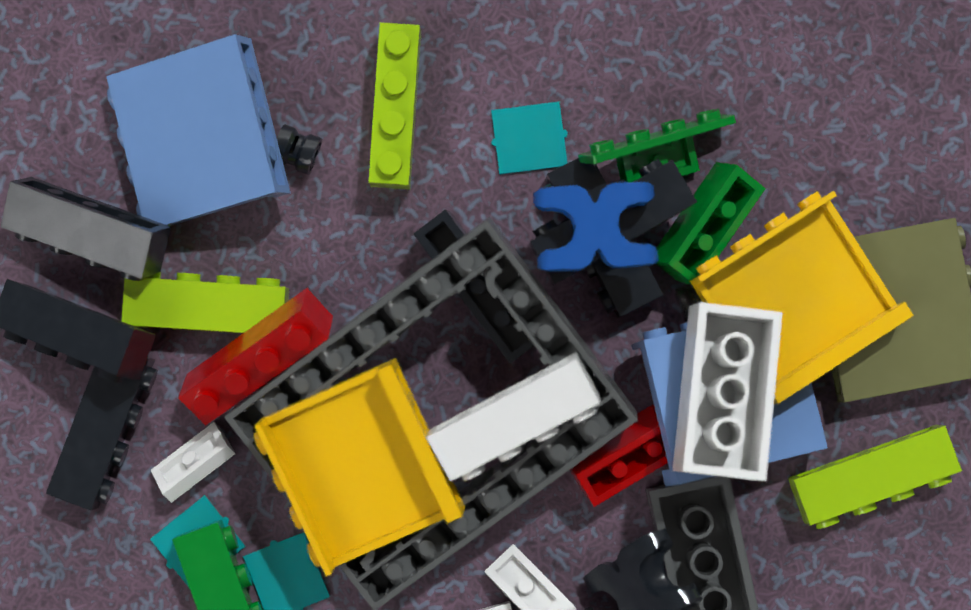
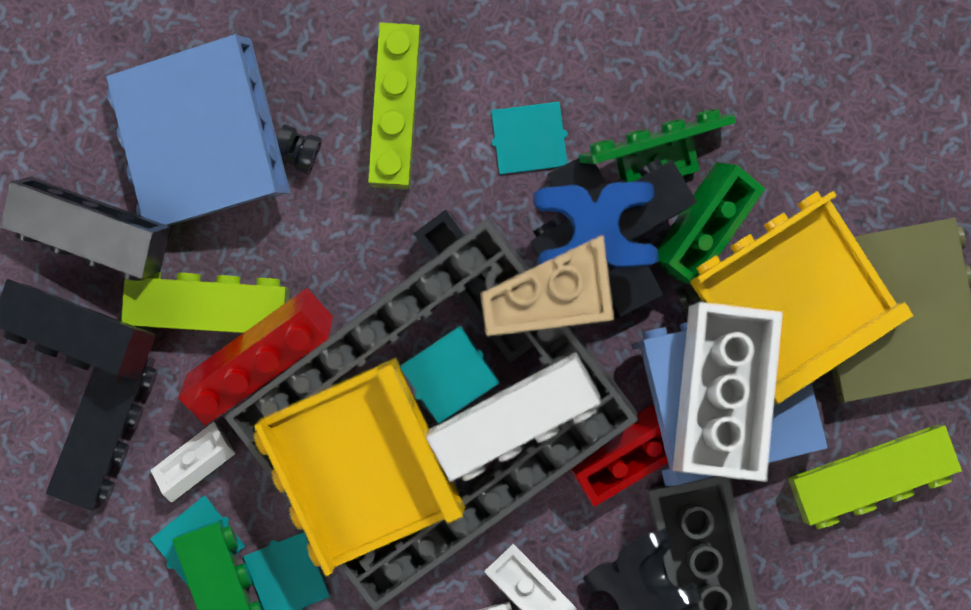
none -> teal piece [400,326,499,423]
none -> tan wing [481,235,613,336]

